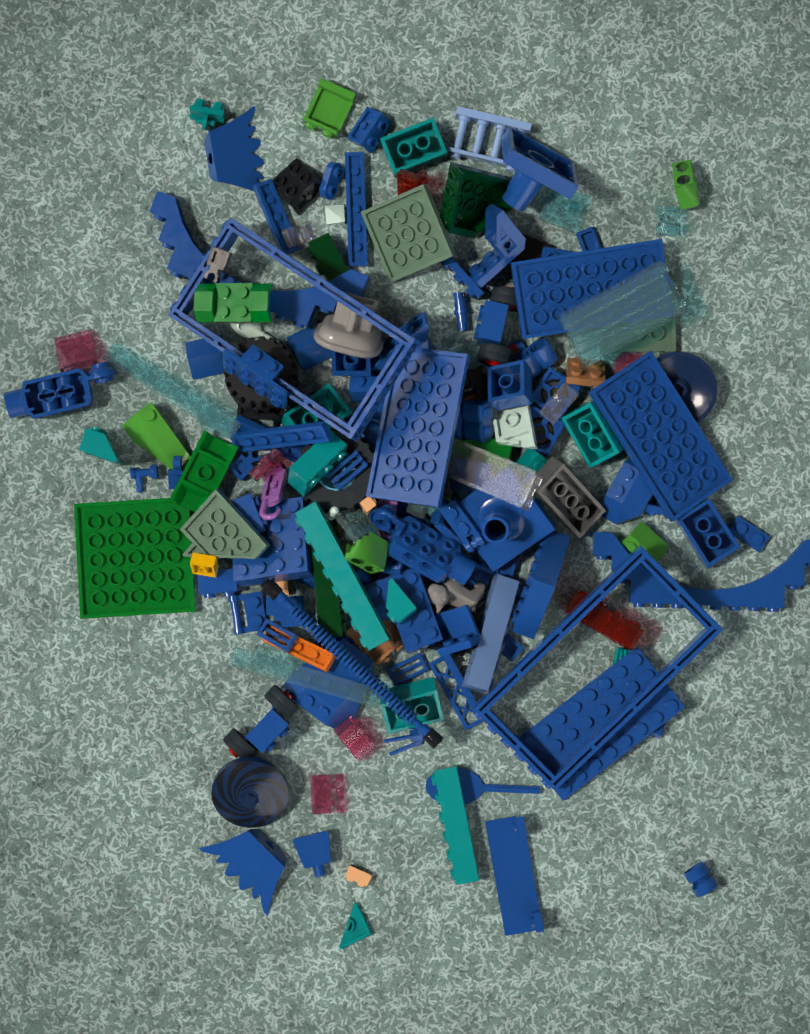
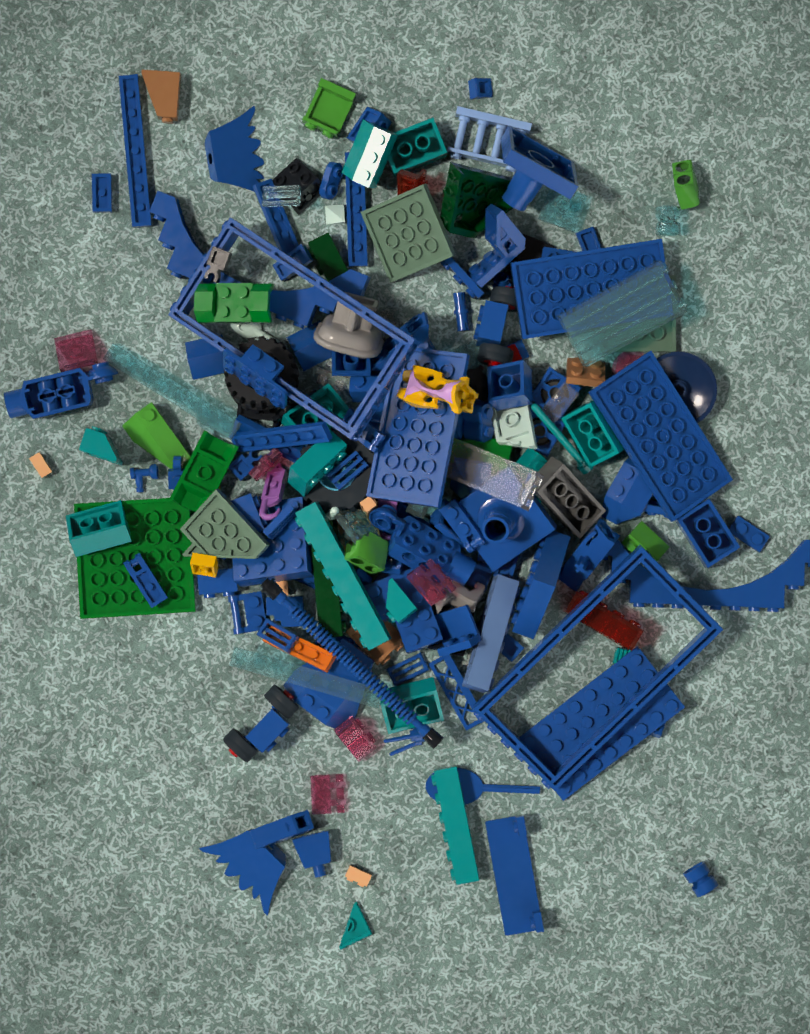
teal hips [189,98,224,131] -> none
dish [211,757,289,828] -> none
clear slope [282,219,324,248] -> none
blue brick [513,337,559,379] -> none
none -> light nougat piece [29,452,52,478]
none -> teal slope [66,500,131,557]
none -> blue plate [92,173,112,213]
none -> blue plate [119,74,152,228]
none -> blue plate [123,553,168,608]
none -> medium nougat slope [141,69,181,124]
none -> blue slope [249,810,314,849]
none -> clear light blue tile [262,185,301,207]
none -> blue tile [263,504,297,540]
none -> blue plate [273,244,314,282]
none -> teal slope [341,119,398,188]
none -> blue plate [343,408,386,453]
none -> yellow hips [397,365,479,414]
none -> clear pink plate [406,559,456,606]
none -> blue slope [468,78,493,100]
none -> blue plate [492,272,511,288]
none -> teal piece [531,404,594,475]
none -> blue piece [558,519,620,591]

